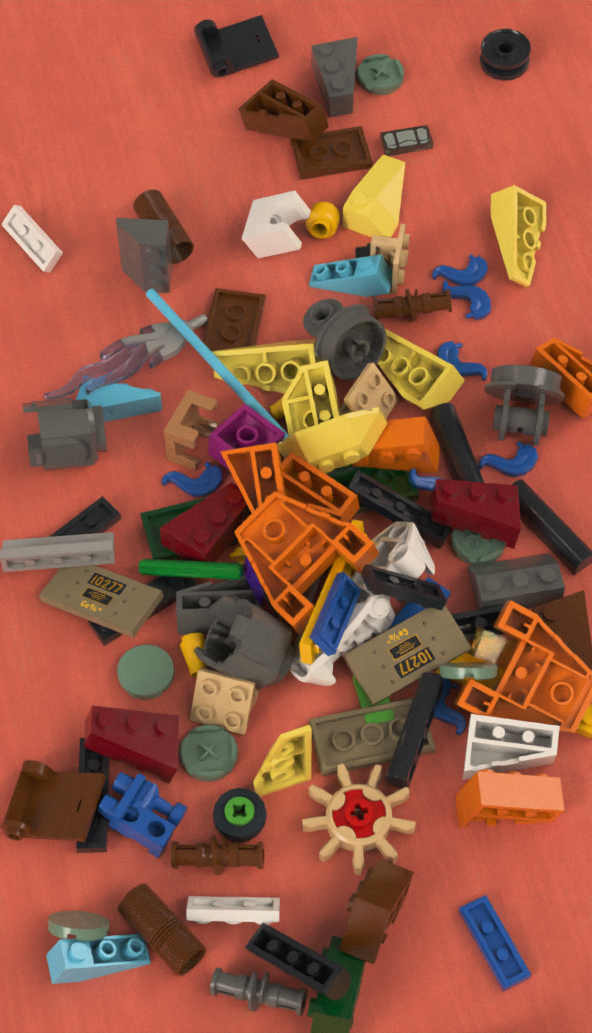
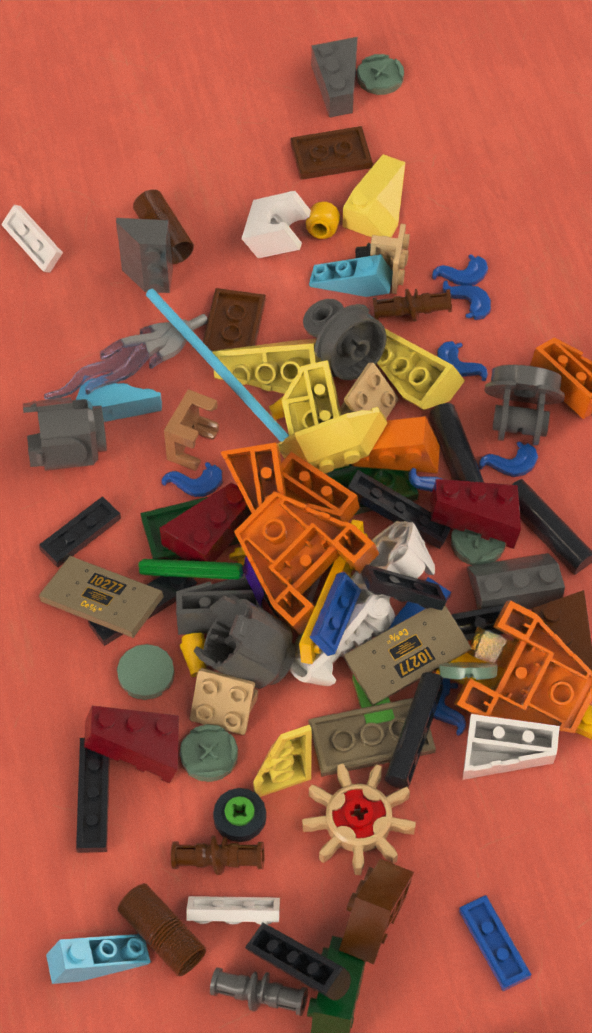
light grey panel [0,532,115,572] -> none
reddish brown door [1,760,106,842] -> none
tile [48,911,110,941] -> none
blue hips [97,772,188,859] -> none
black door [194,15,279,77] -> none
magenta slope [208,404,285,470] -> none
reddish brown wedge [238,79,329,142] -> none
tile [380,125,433,156] -> none
orange wedge [455,769,565,828] -> none
black wheel [480,29,531,81] -> none
light yellow wedge [490,185,546,287] -> none

